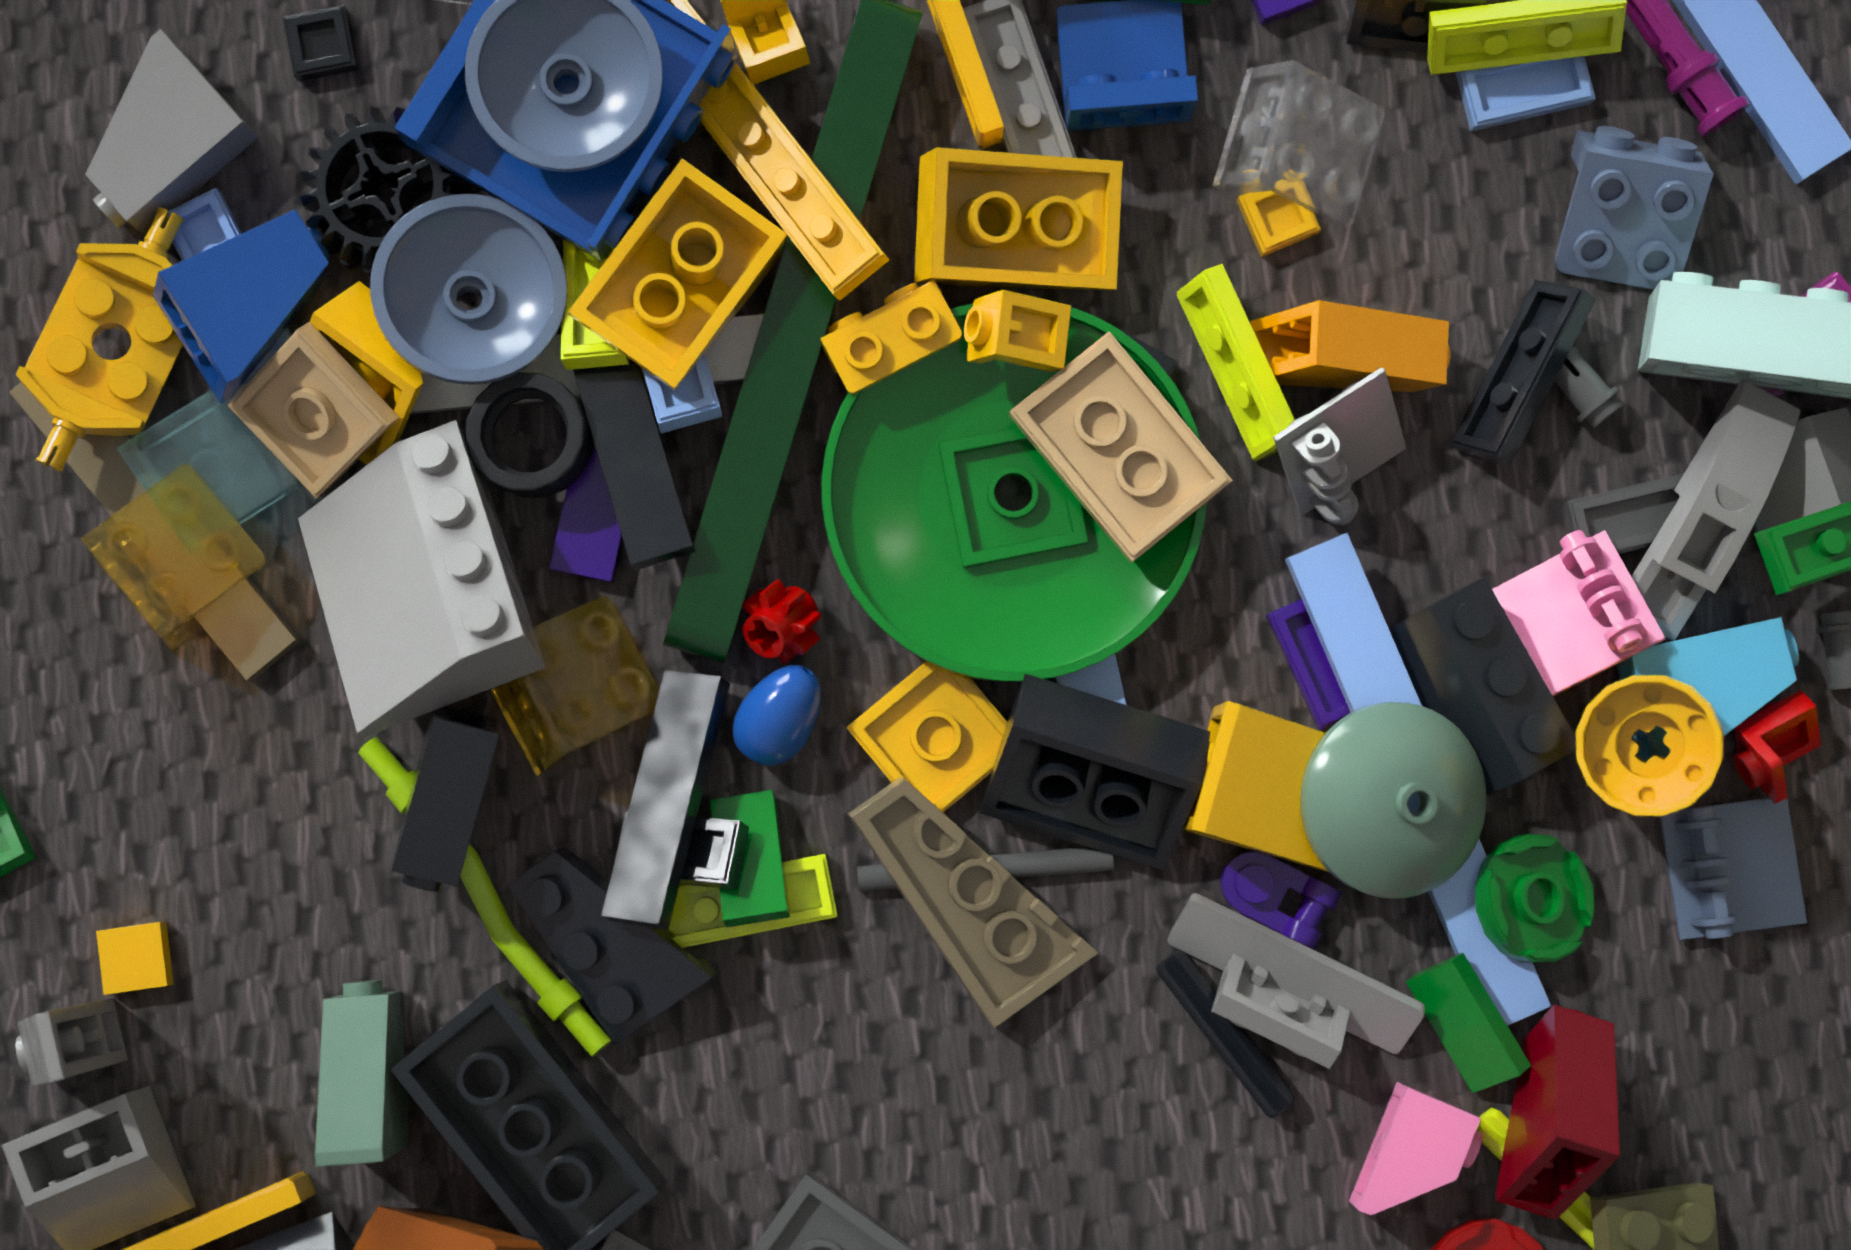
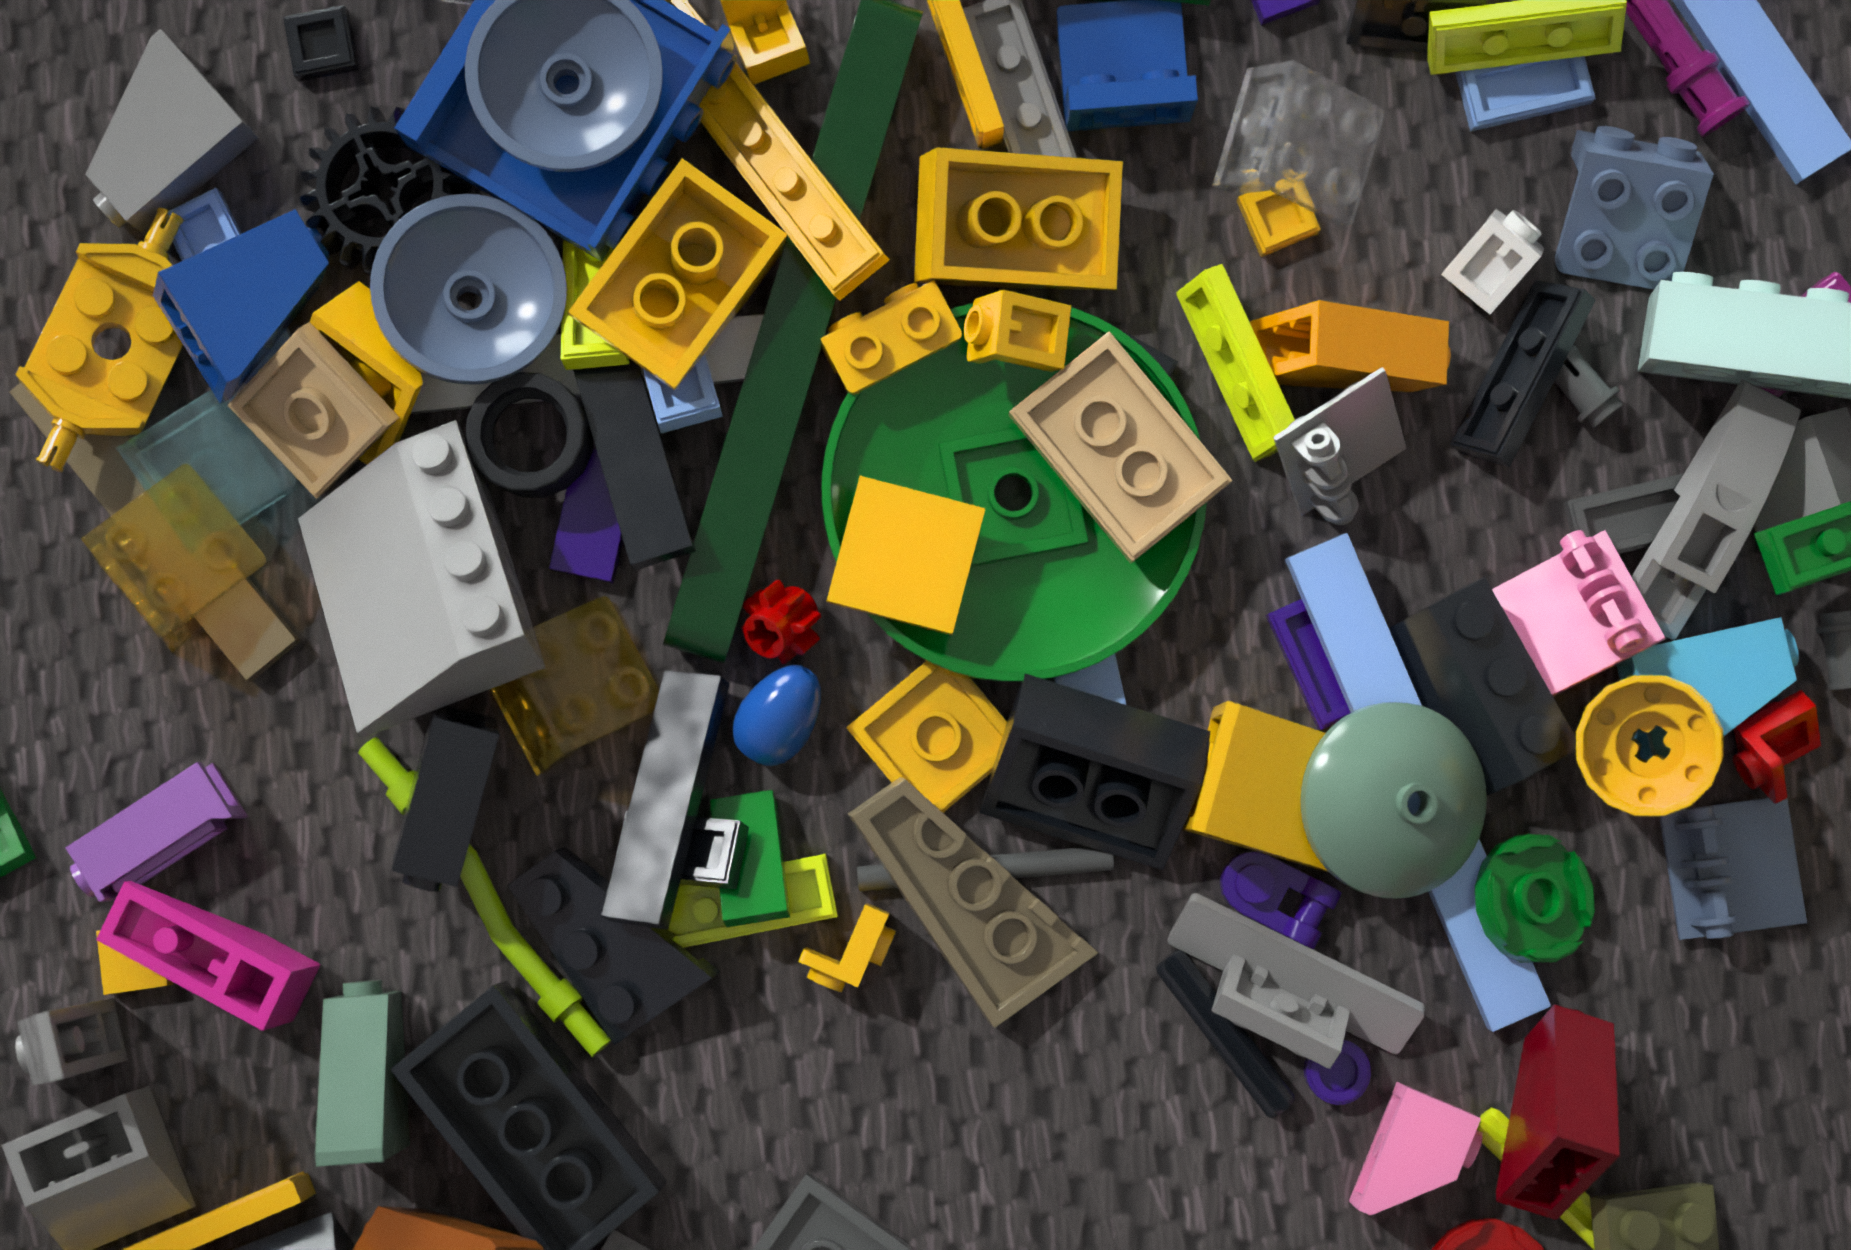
green tile [1405,953,1531,1093] -> none
none -> medium lavender window [65,762,248,902]
none -> dark pink slope [96,881,321,1031]
none -> yellow bracket [798,903,896,992]
none -> yellow tile [826,476,986,635]
none -> dark purple tile [1304,1039,1371,1105]
none -> white bracket [1441,209,1544,314]

